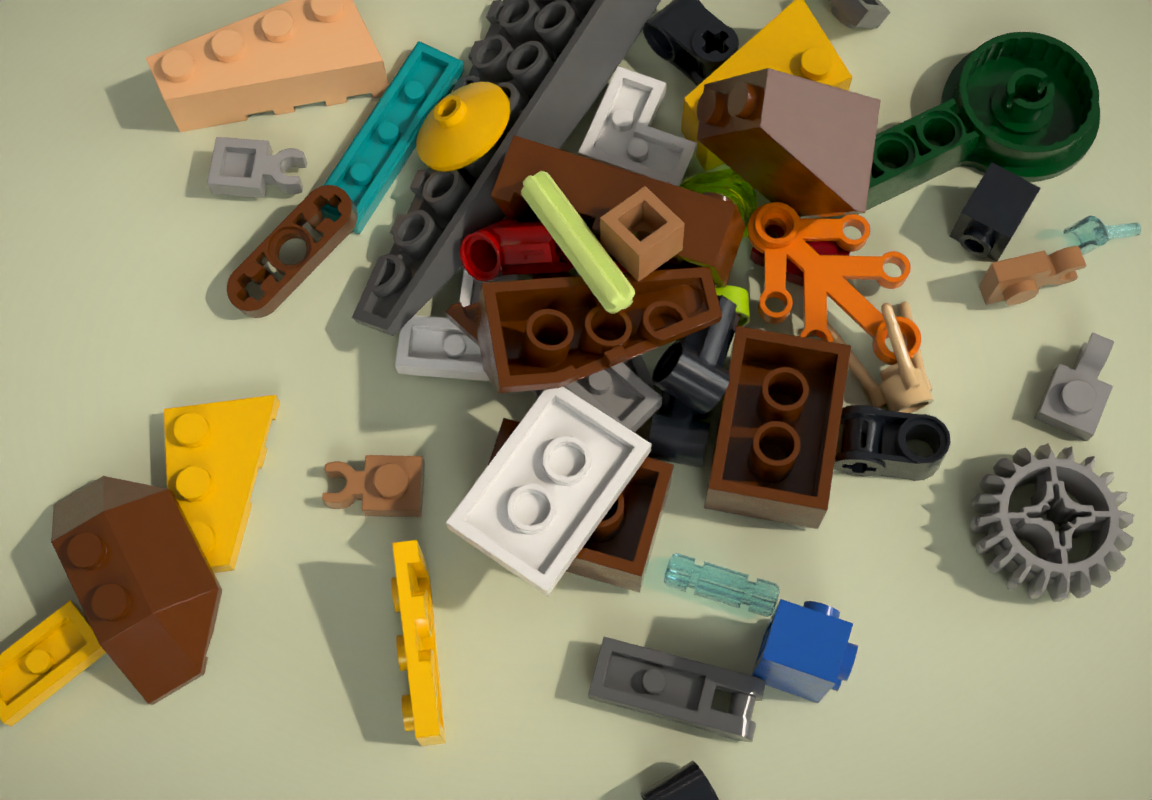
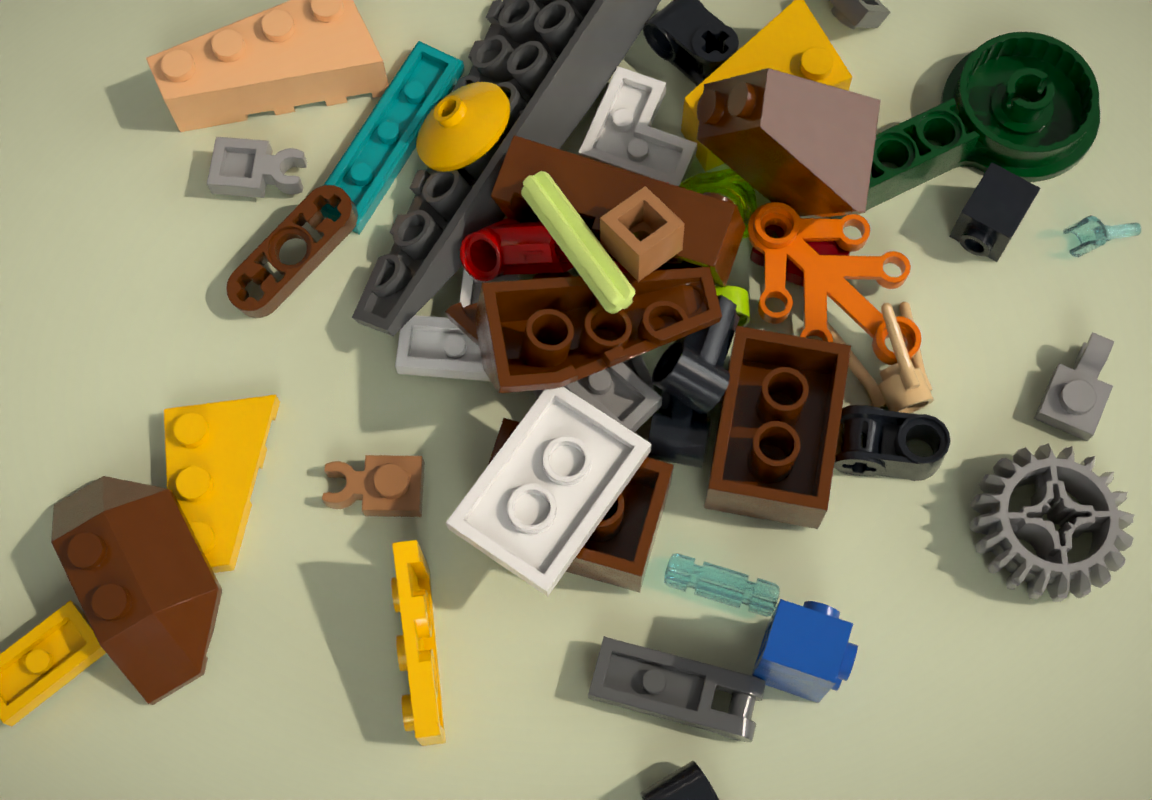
medium nougat plate [979,246,1087,305] -> none

